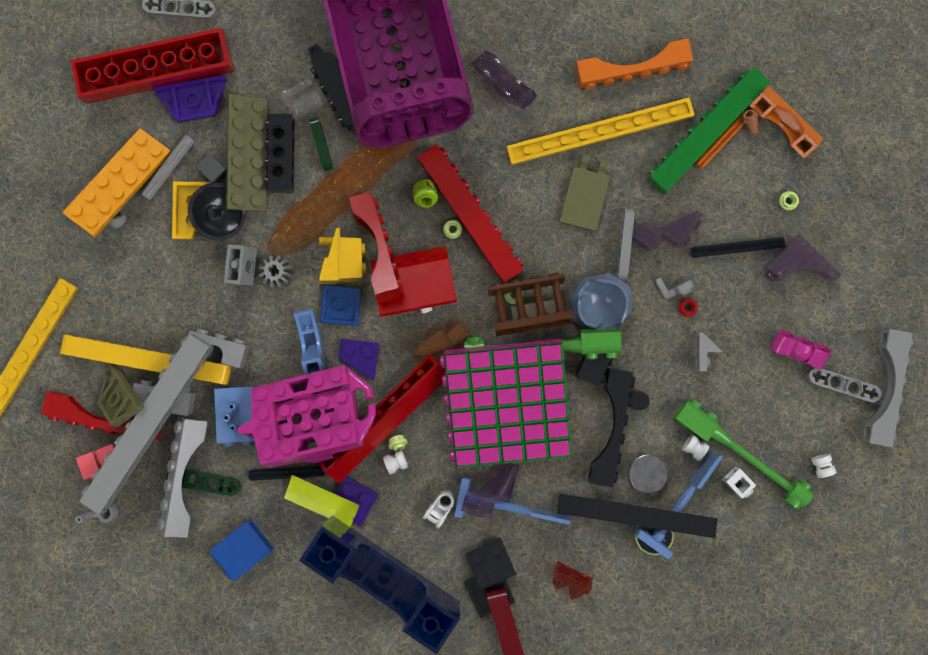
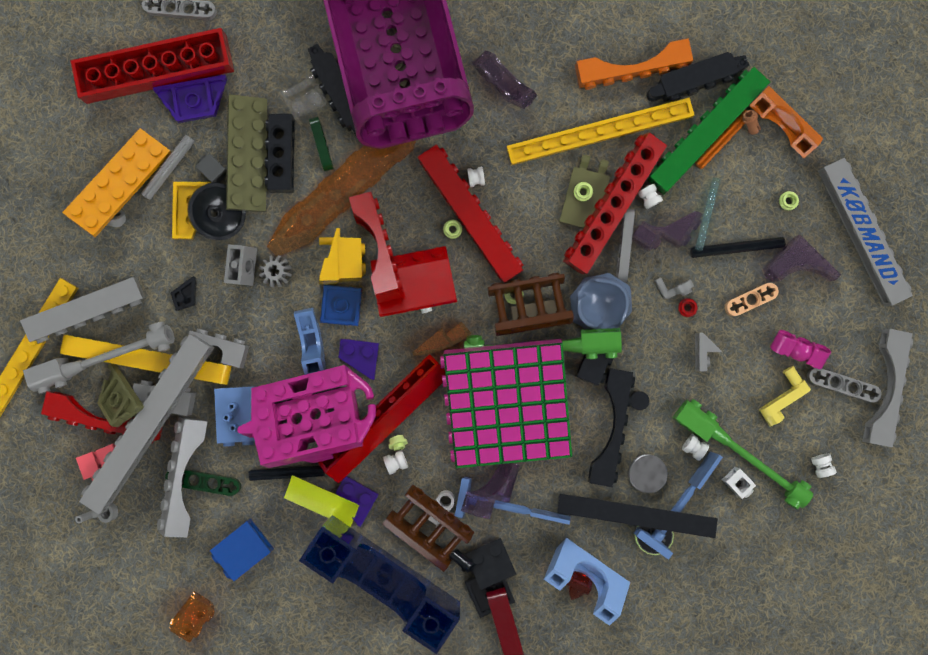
lime head [412,179,438,208] -> none
none -> light grey brick [20,277,146,344]
none -> light grey bar [23,322,175,394]
none -> clear orange brick [170,591,215,643]
none -> black piece [171,276,196,311]
none -> reddish brown fence [382,485,474,572]
none -> black pin [450,549,475,573]
none -> white wheel [467,166,485,187]
none -> light blue arch [544,538,630,626]
none -> red brick [563,132,667,274]
none -> yellowish green plate [574,182,593,201]
none -> white wheel [638,183,663,209]
none -> black hinge [646,52,749,102]
none -> clear light blue bar [695,178,720,251]
none -> light nougat beam [725,283,779,316]
none -> light yellow beam [759,366,811,426]
none -> light grey brick [818,158,913,307]

